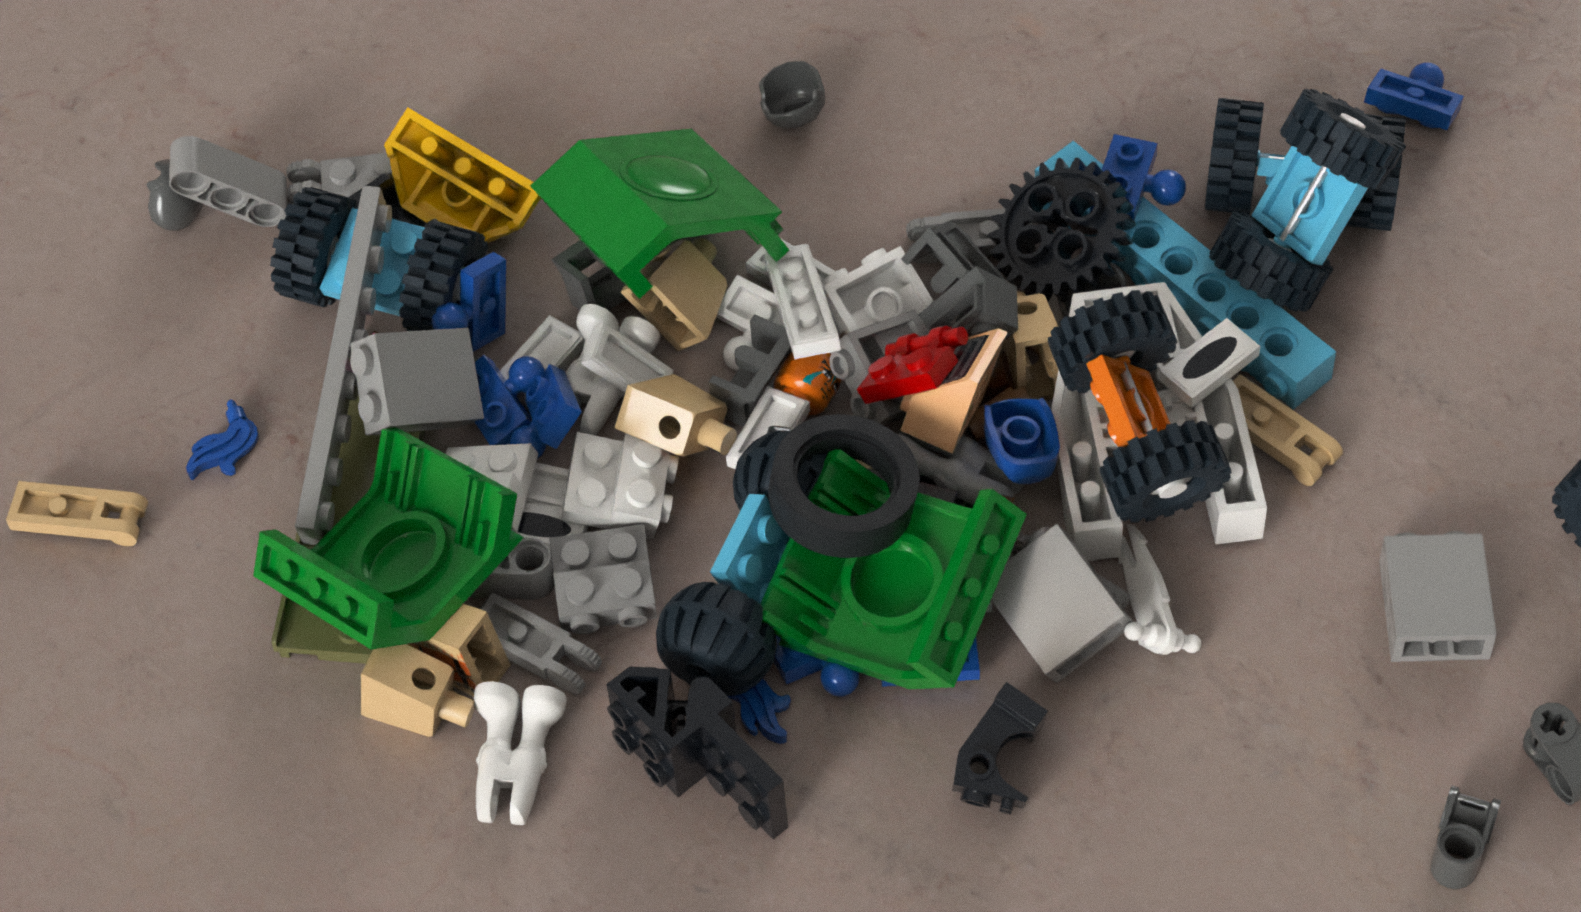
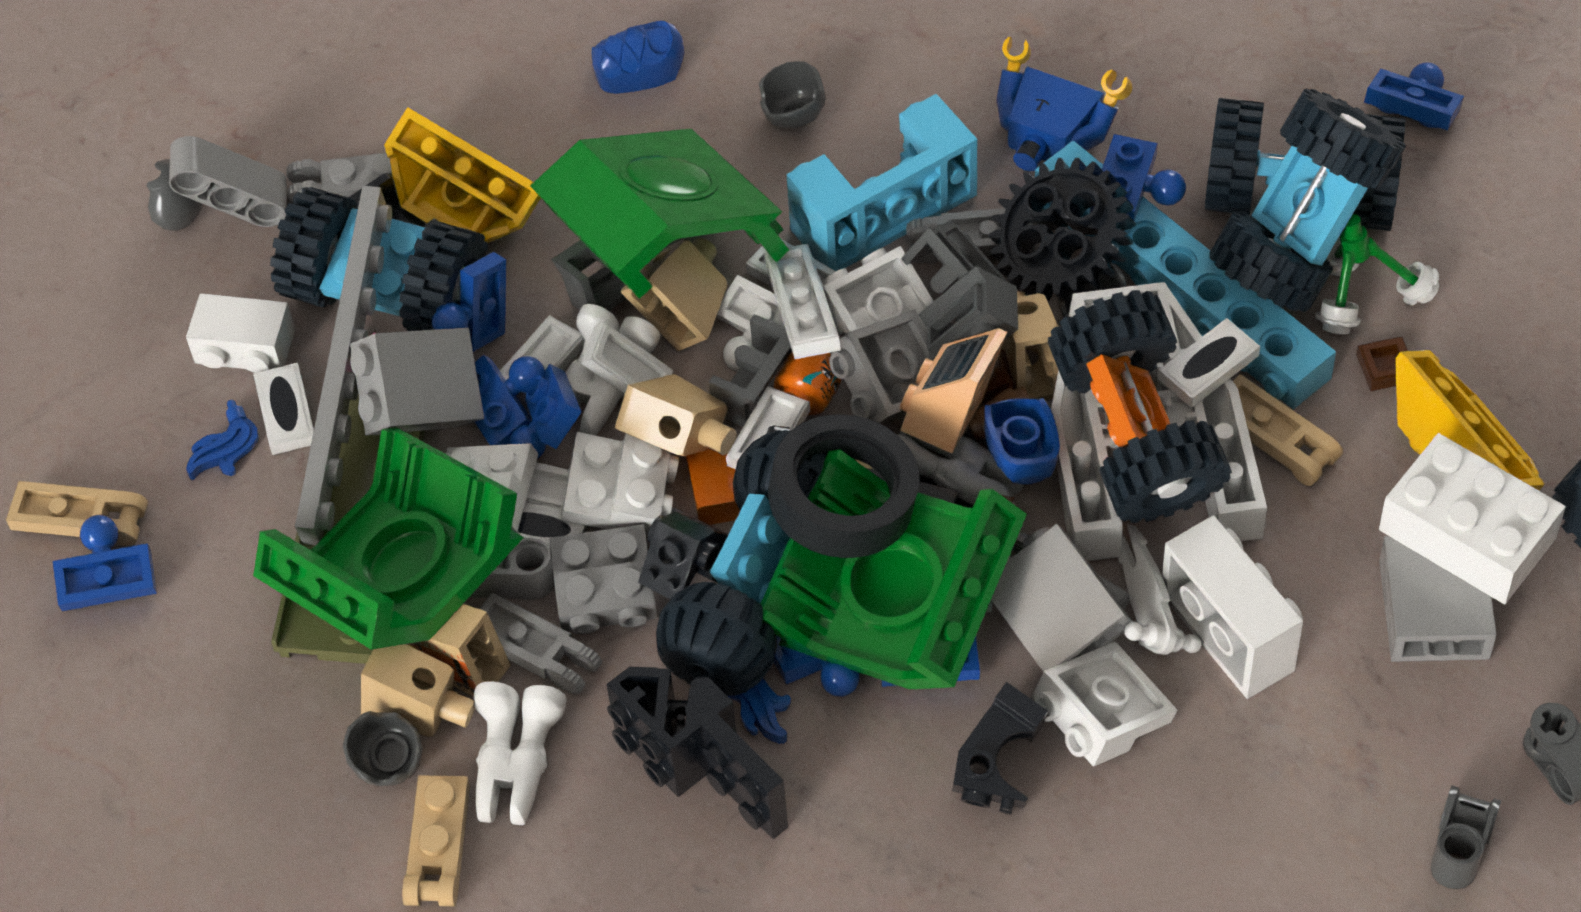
red plate [856,326,969,404] -> none
none -> blue plate [53,515,157,611]
none -> white brick [186,293,295,373]
none -> white tile [253,363,314,455]
none -> dark grey hair [343,711,423,786]
none -> tan plate [402,775,470,907]
none -> blue piece [592,21,685,94]
none -> black tile [638,507,729,599]
none -> orange slope [686,449,740,525]
none -> medium azure plate [786,94,977,271]
none -> blue torso [996,37,1133,172]
none -> white plate [1032,641,1177,767]
none -> white brick [1162,515,1303,699]
none -> plant [1315,214,1439,334]
none -> reddish brown tile [1356,336,1408,391]
none -> white brick [1379,433,1566,604]
none -> yellow wedge [1395,350,1545,491]

